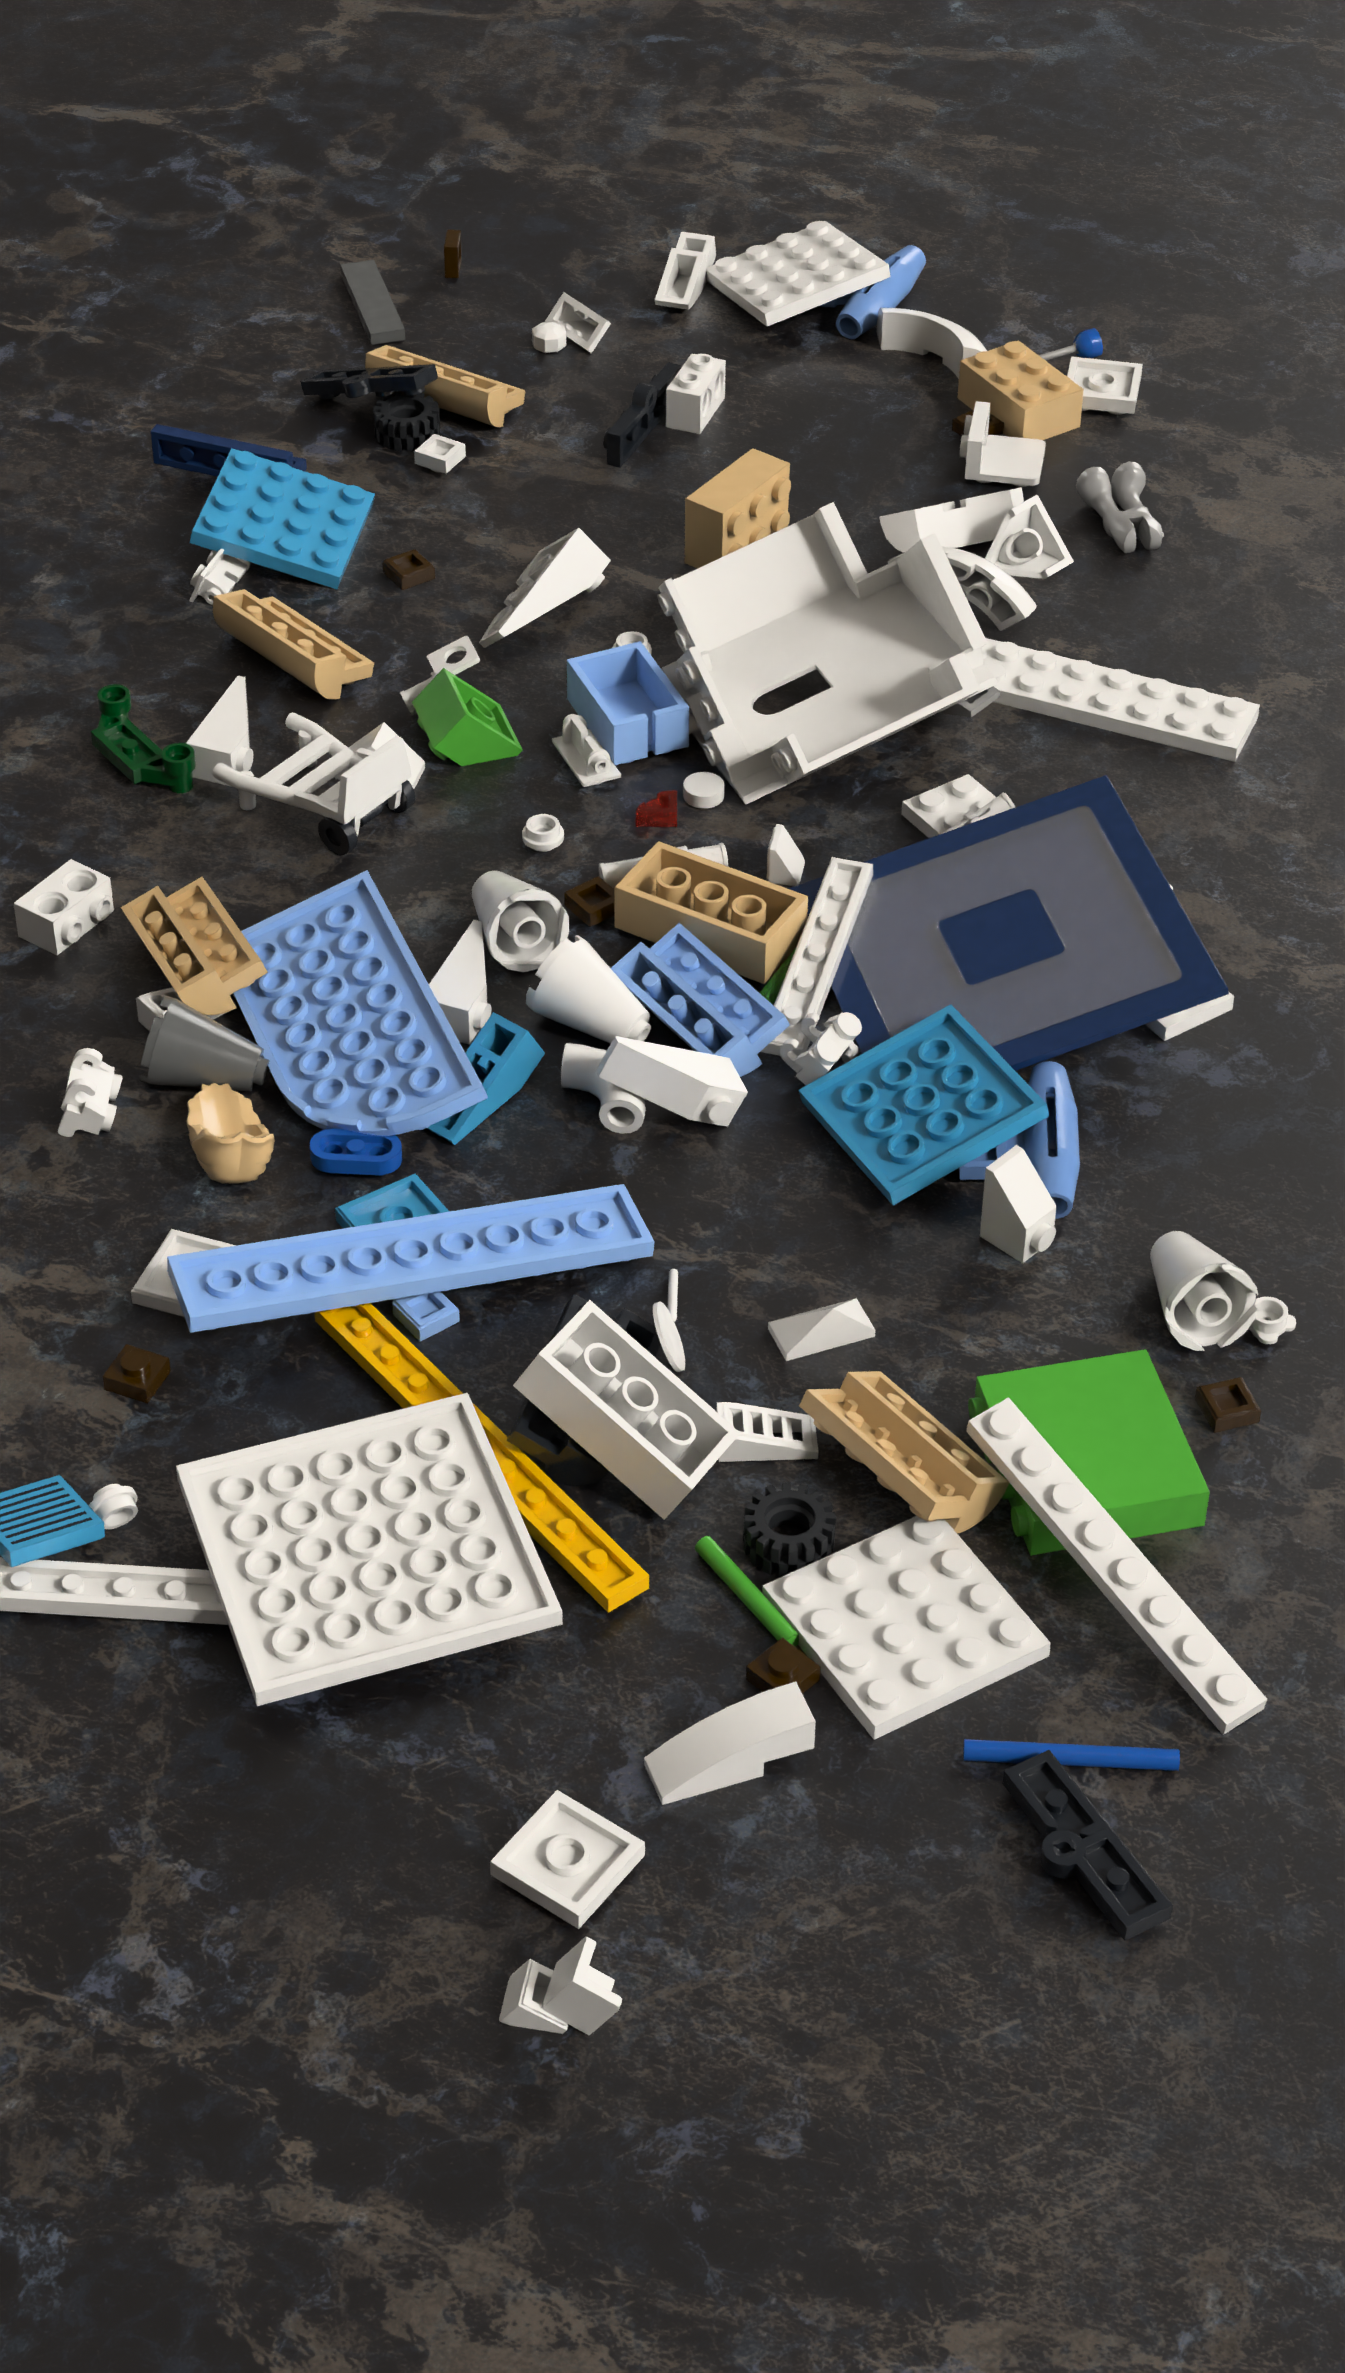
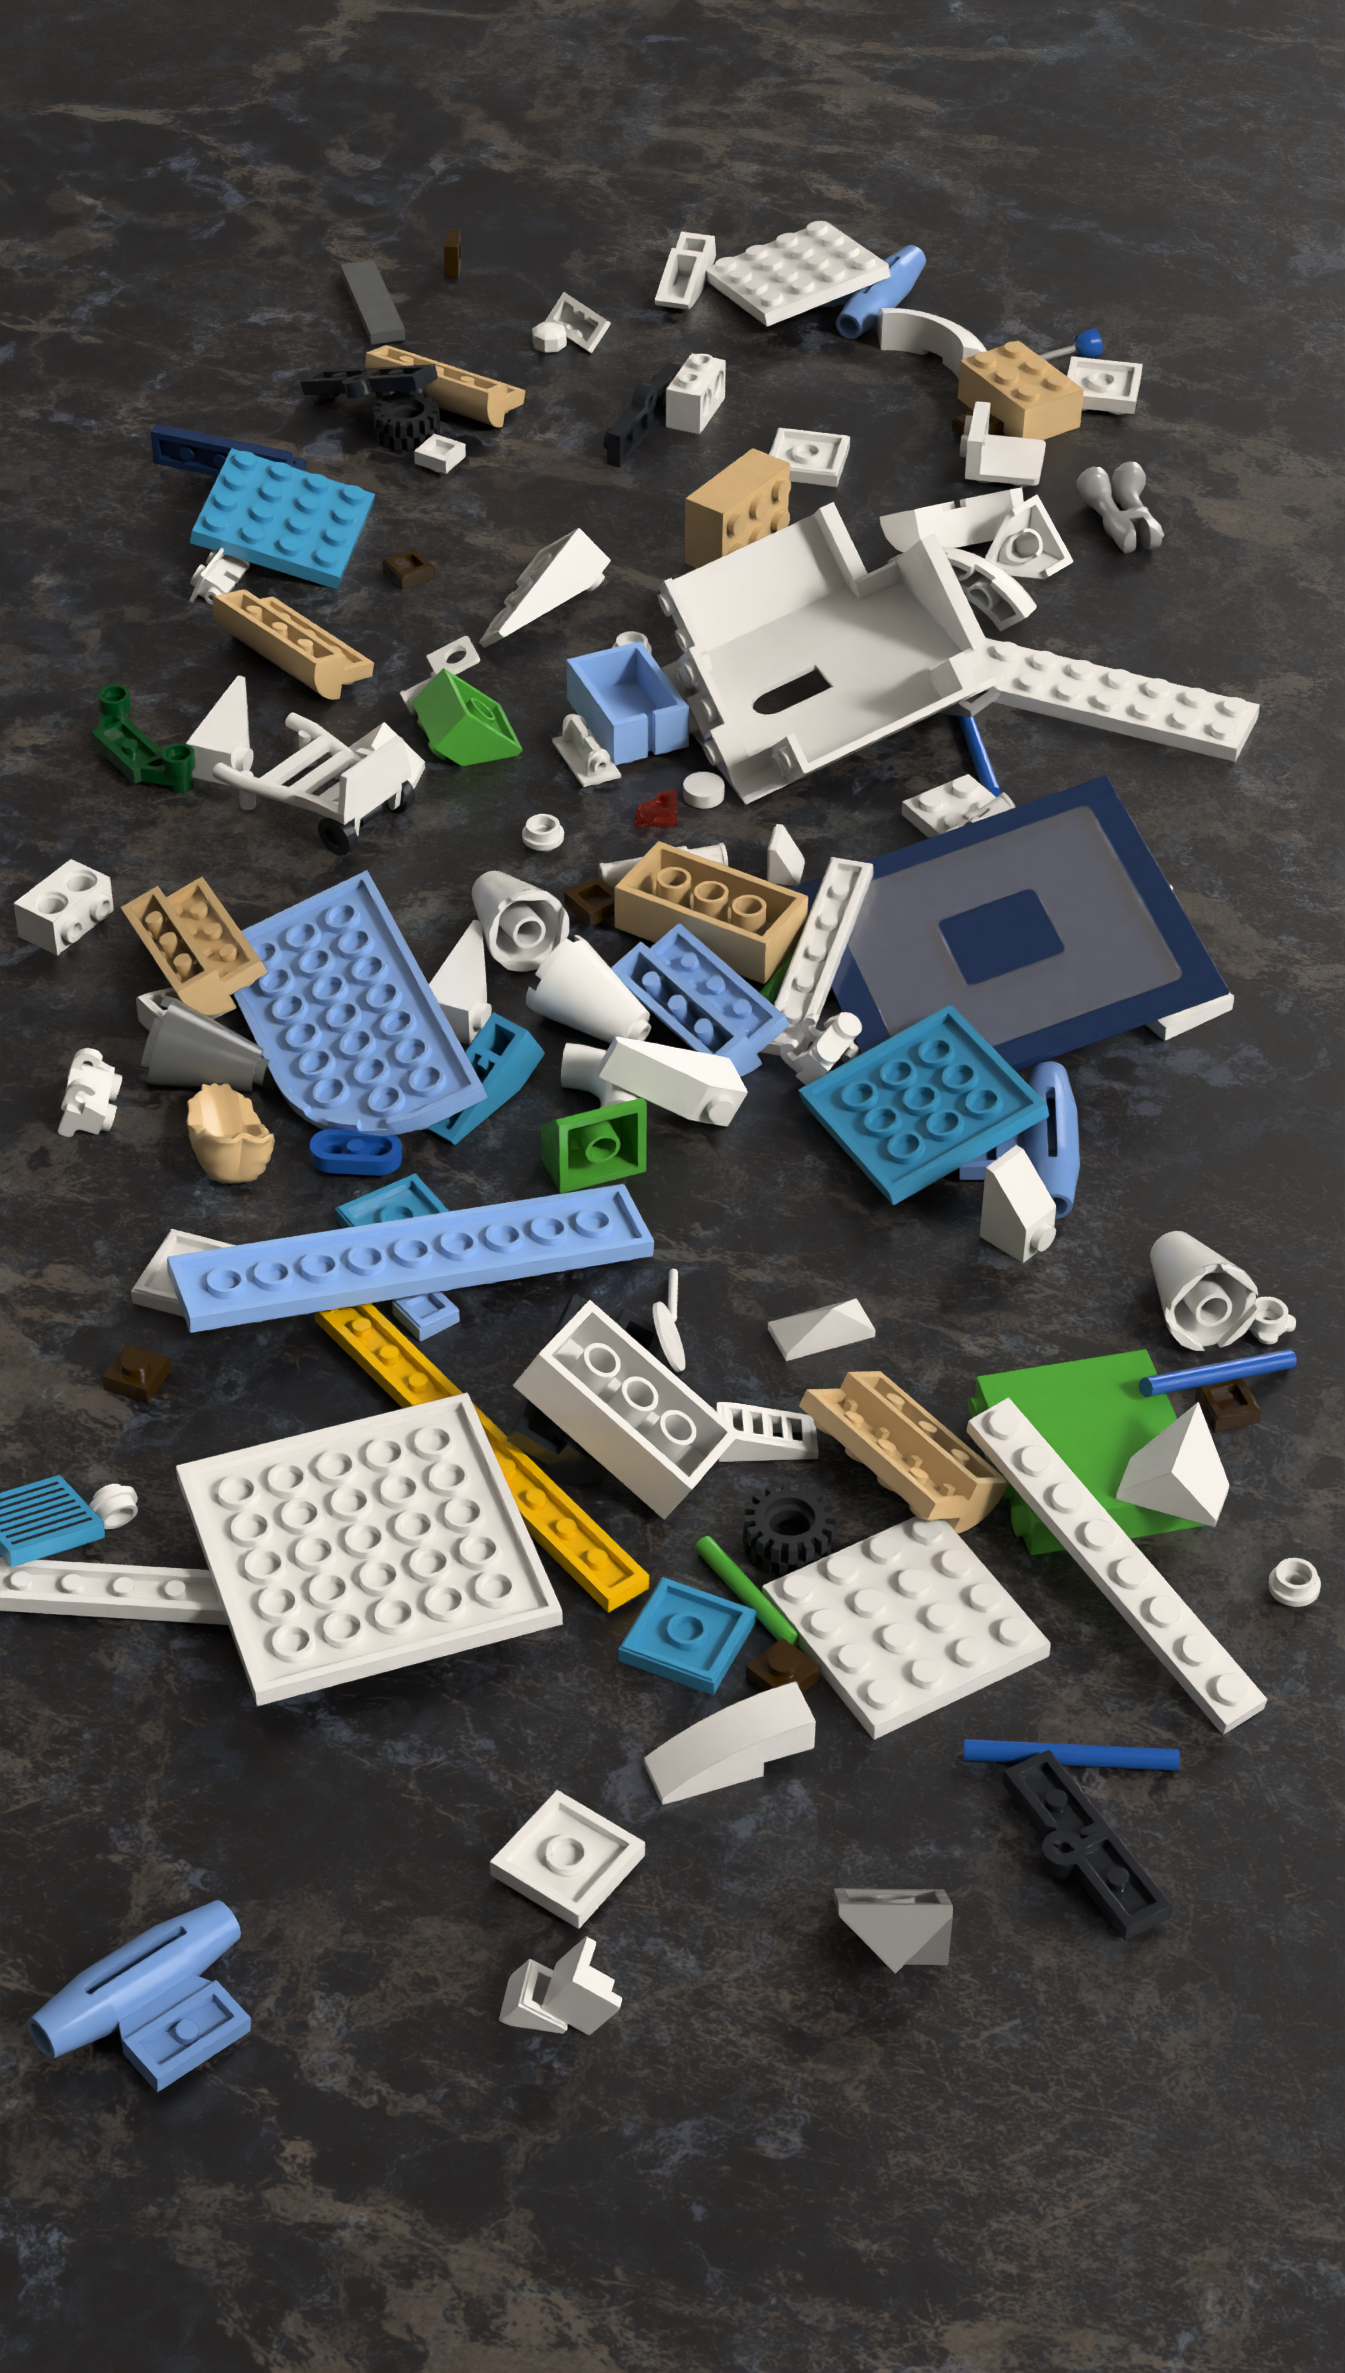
none -> medium blue plate [28,1900,251,2093]
none -> bright green slope [540,1098,647,1194]
none -> dark azure tile [618,1577,756,1696]
none -> white tile [769,428,850,487]
none -> light grey slope [834,1888,953,1974]
none -> blue bar [957,716,1001,797]
none -> white slope [1116,1402,1229,1527]
none -> blue bar [1139,1349,1297,1397]
none -> white plate [1268,1558,1321,1607]

